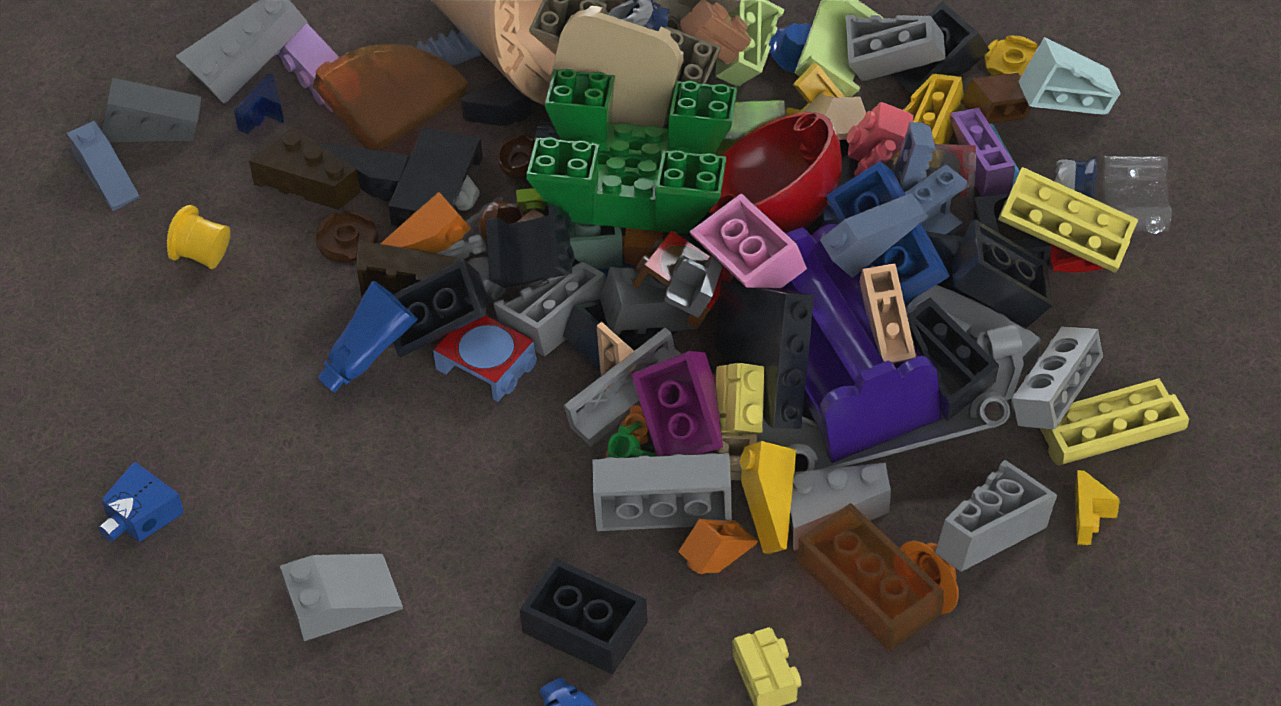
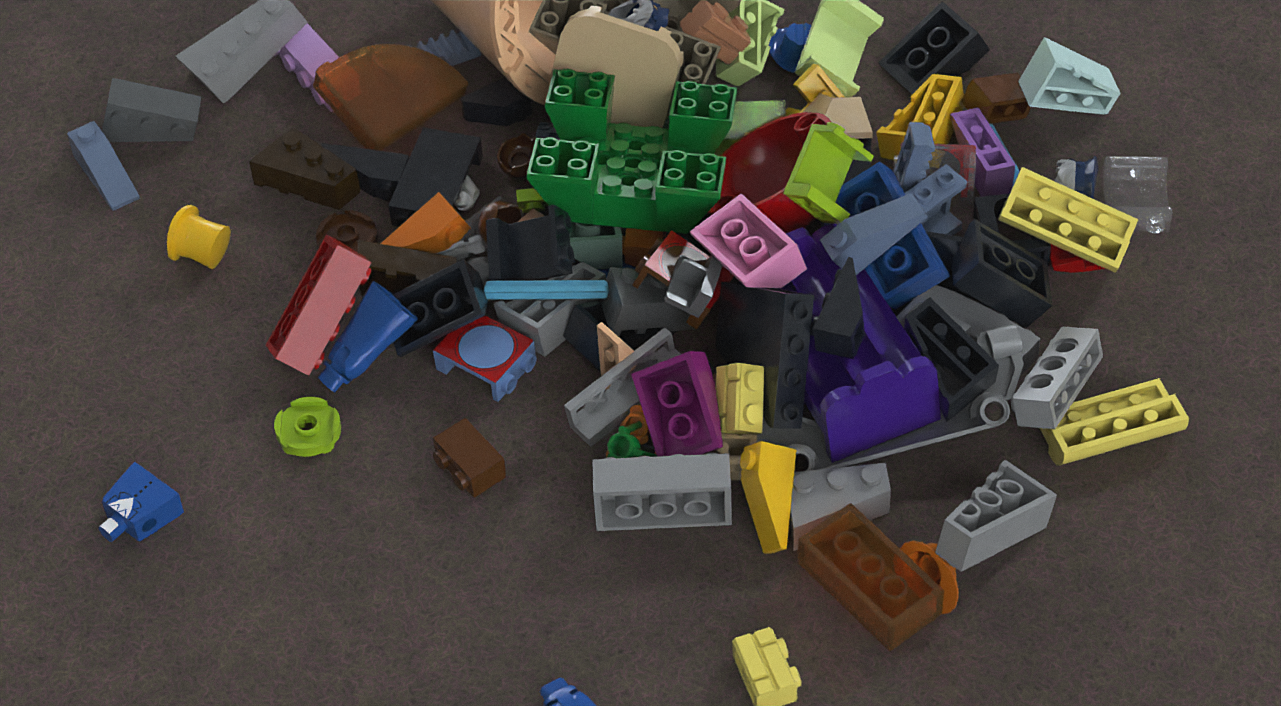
clear blue slope [234,74,285,134] -> none
light grey slope [280,554,403,641] -> none
black brick [519,558,648,674] -> none
orange slope [678,519,758,574] -> none
light grey wedge [846,15,945,81] -> none
coral brick [847,102,913,177] -> none
light nougat slope [859,264,916,364] -> none
yellow tile [984,35,1039,76] -> none
yellow slope [1075,470,1120,545] -> none
none -> slope [265,234,372,376]
none -> lime plate [274,397,341,457]
none -> reddish brown brick [433,418,506,497]
none -> medium azure axle [484,280,609,300]
none -> lime panel [783,122,874,224]
none -> black slope [811,257,865,359]

